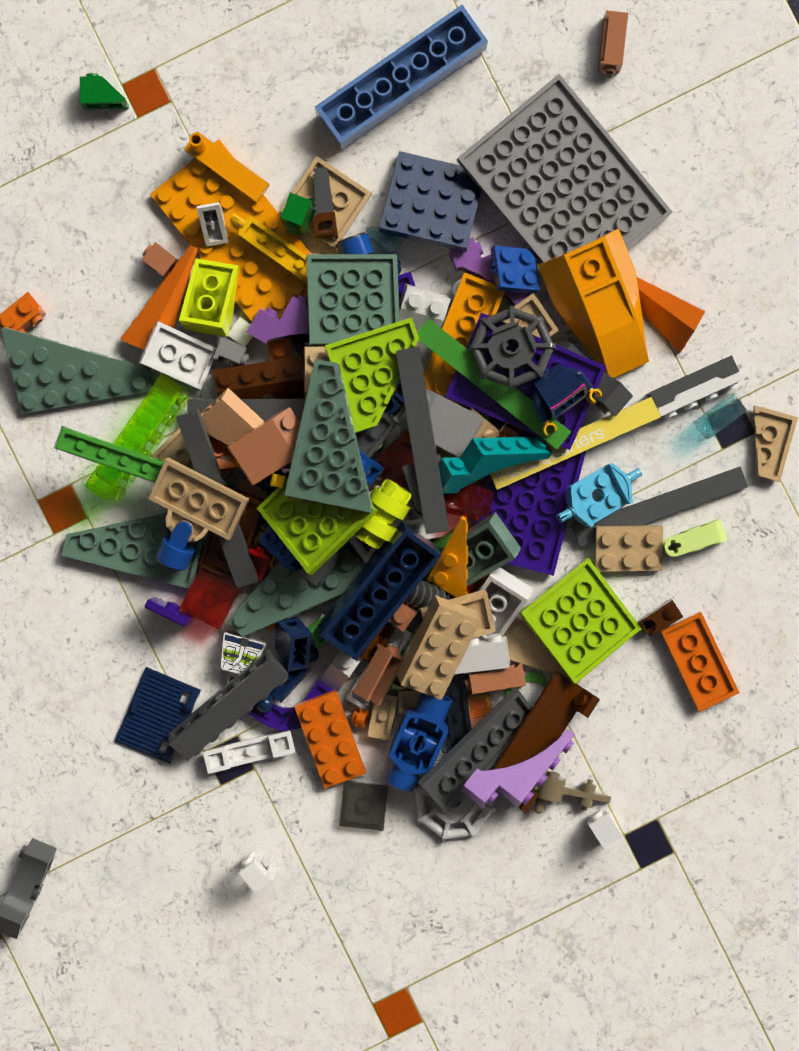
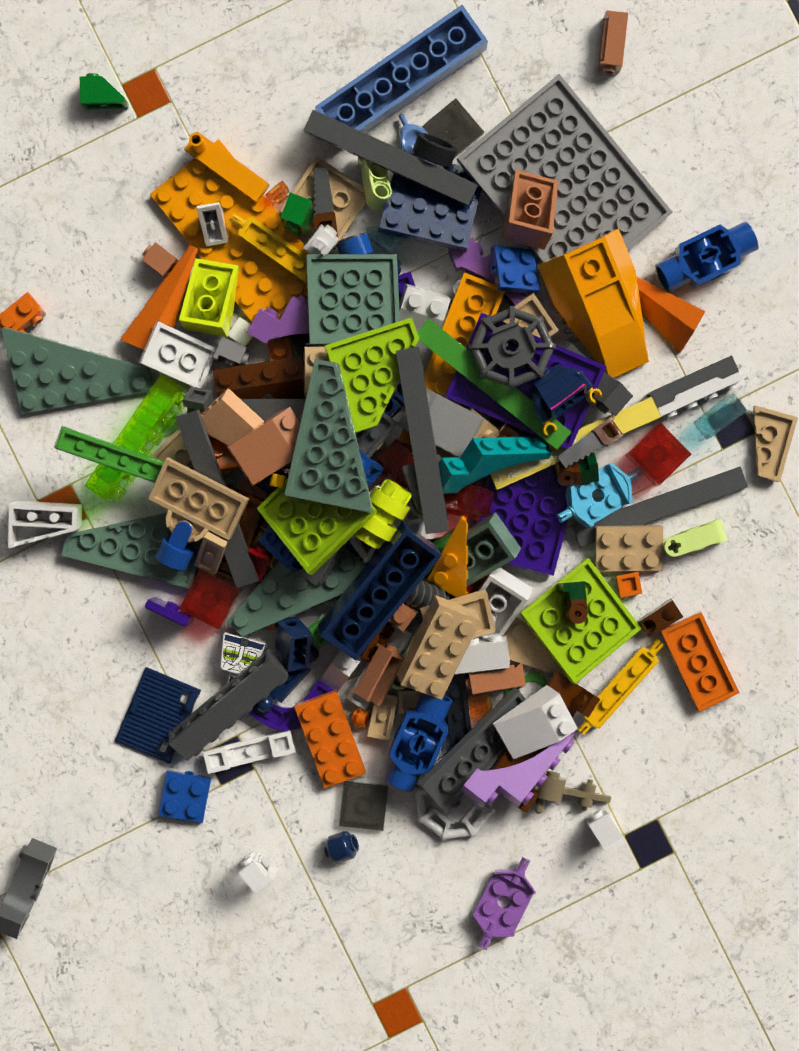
none -> white wedge [8,501,82,549]
none -> blue plate [158,770,211,823]
none -> dark grey plate [183,386,213,411]
none -> tan plate [194,532,228,576]
none -> clear orange plate [265,180,289,206]
none -> dark grey tile [304,110,478,207]
none -> white brick [304,224,339,255]
none -> dark blue head [324,831,359,864]
none -> yellowish green piece [358,157,392,211]
none -> medium blue piece [399,114,428,156]
none -> black tyre [412,133,457,167]
none -> clear smoke tile [422,98,484,158]
none -> medium lavender plate [473,856,536,950]
none -> white slope [492,685,578,759]
none -> nougat slope [501,170,558,250]
none -> leg [554,453,599,486]
none -> dark grey piece [557,416,624,469]
none -> leg [557,581,588,624]
none -> yellow plate [577,639,664,735]
none -> orange plate [615,572,643,598]
none -> clear red brick [625,422,692,487]
none -> blue brick [655,222,759,293]

